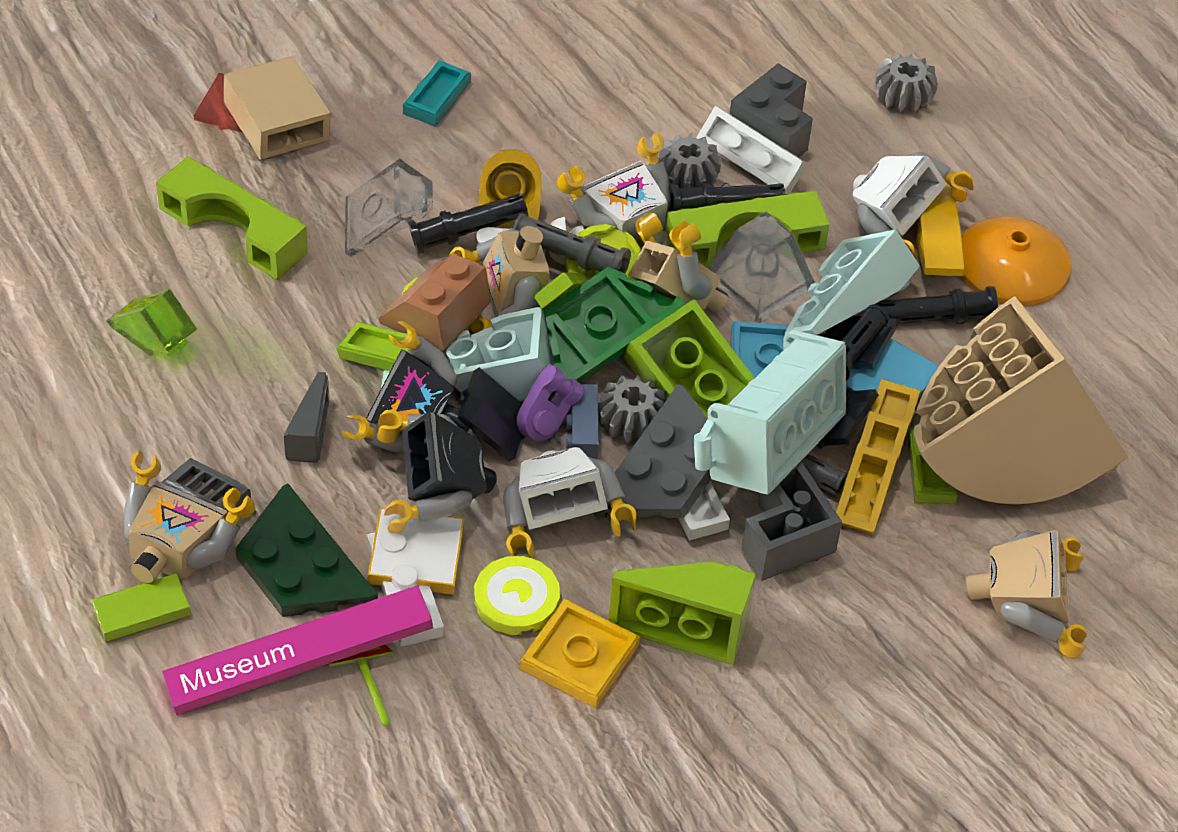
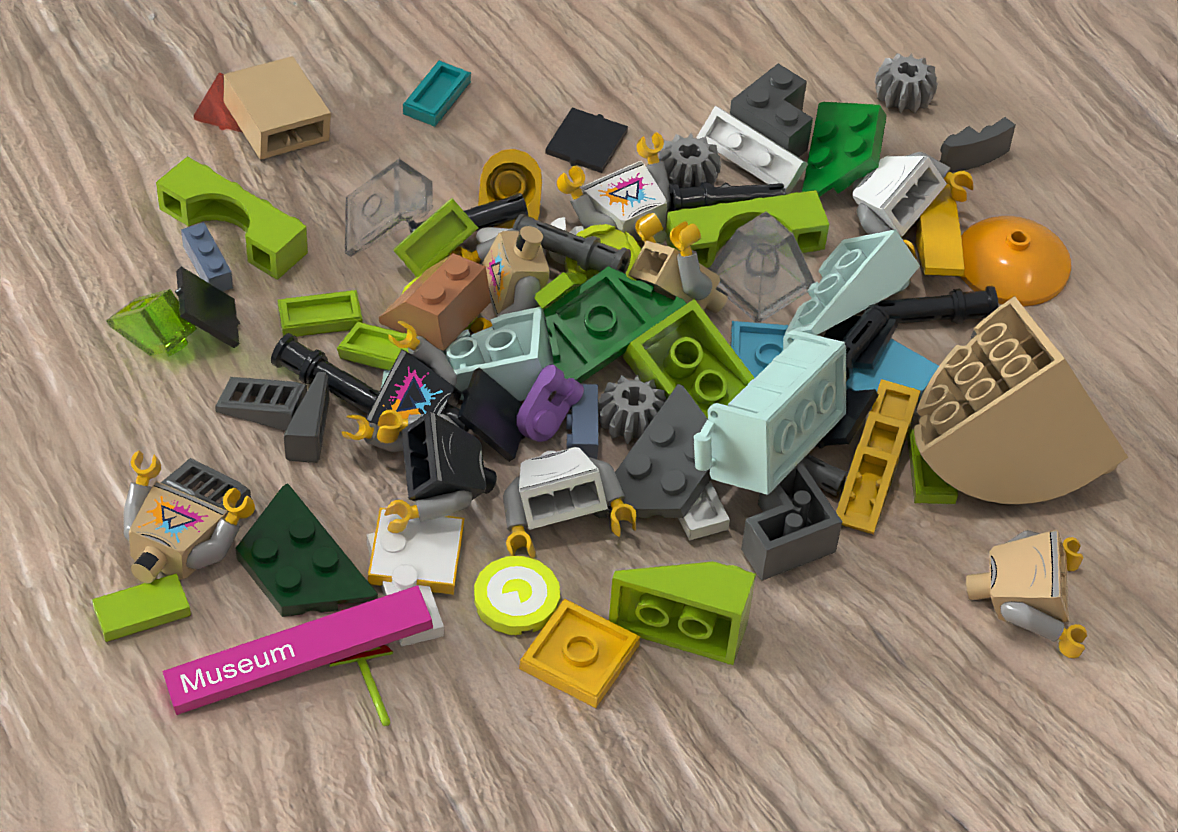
none -> black piece [175,266,240,348]
none -> sand blue piece [181,222,233,291]
none -> dark grey slope [215,377,307,431]
none -> black pin [271,333,380,414]
none -> lime tile [277,290,363,337]
none -> lime tile [393,198,479,277]
none -> black piece [545,107,628,173]
none -> green wing [802,101,887,197]
none -> dark grey slope [940,117,1016,173]

